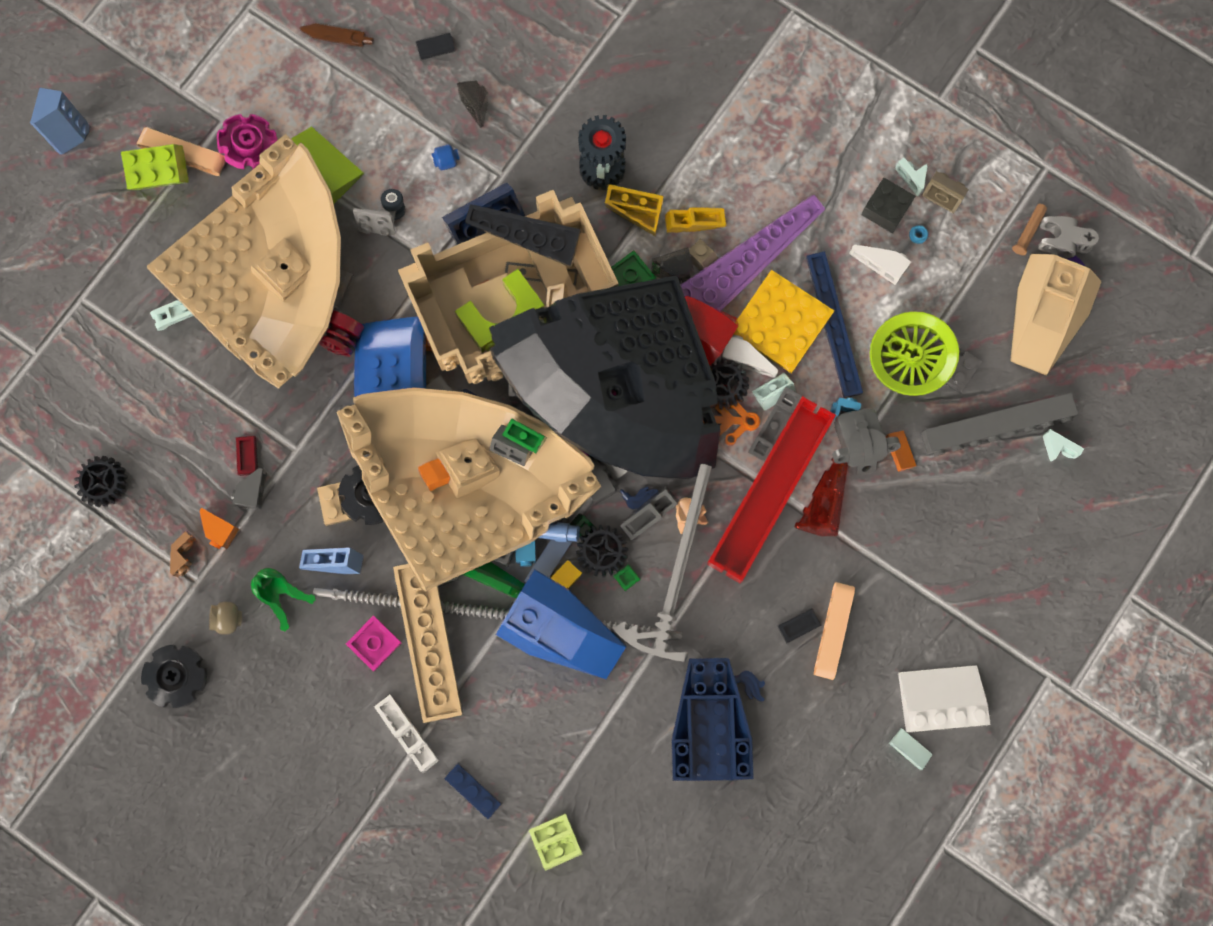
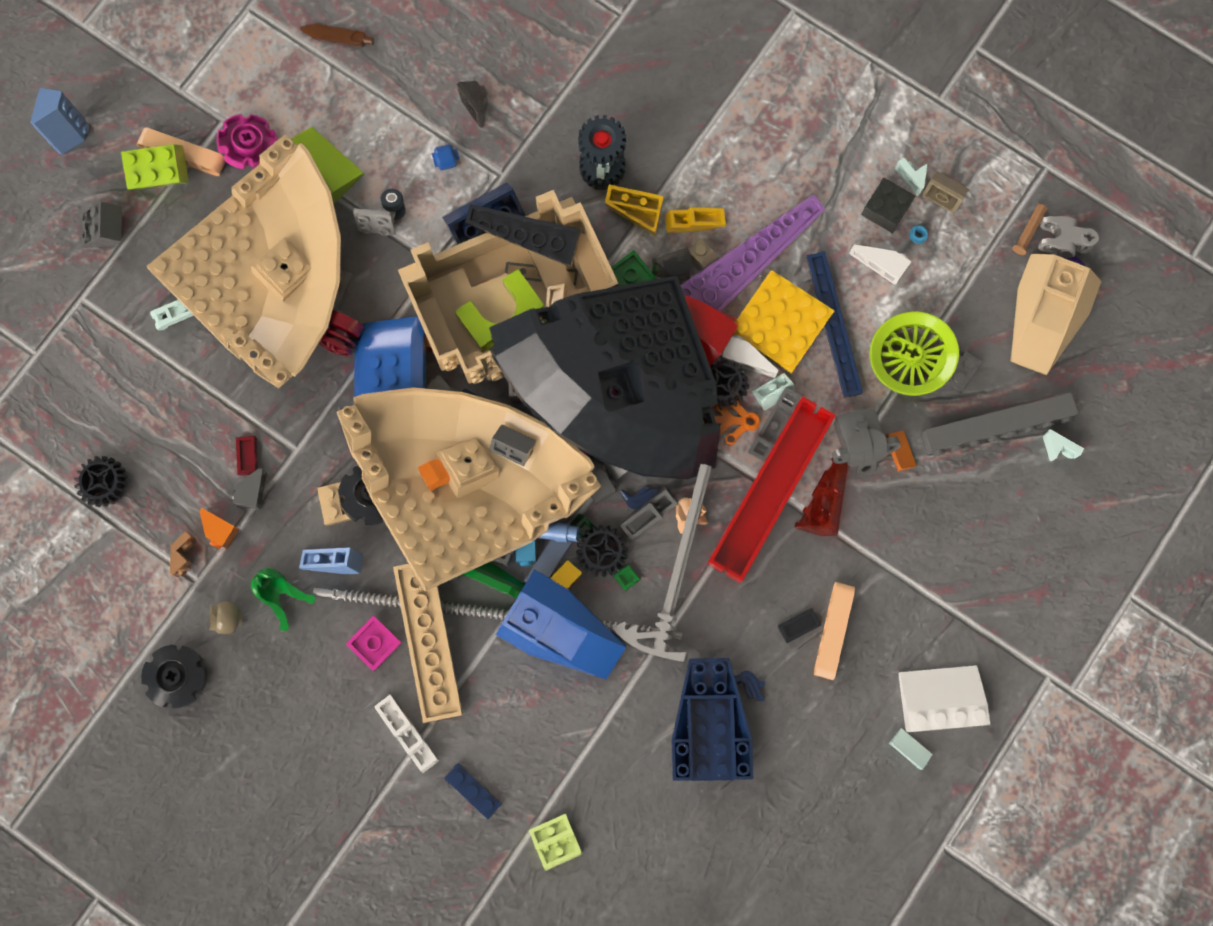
black tile [416,32,456,60] -> none
green slope [502,418,547,454] -> none
dark azure bracket [830,397,861,420] -> none
none -> dark grey slope [81,201,122,248]

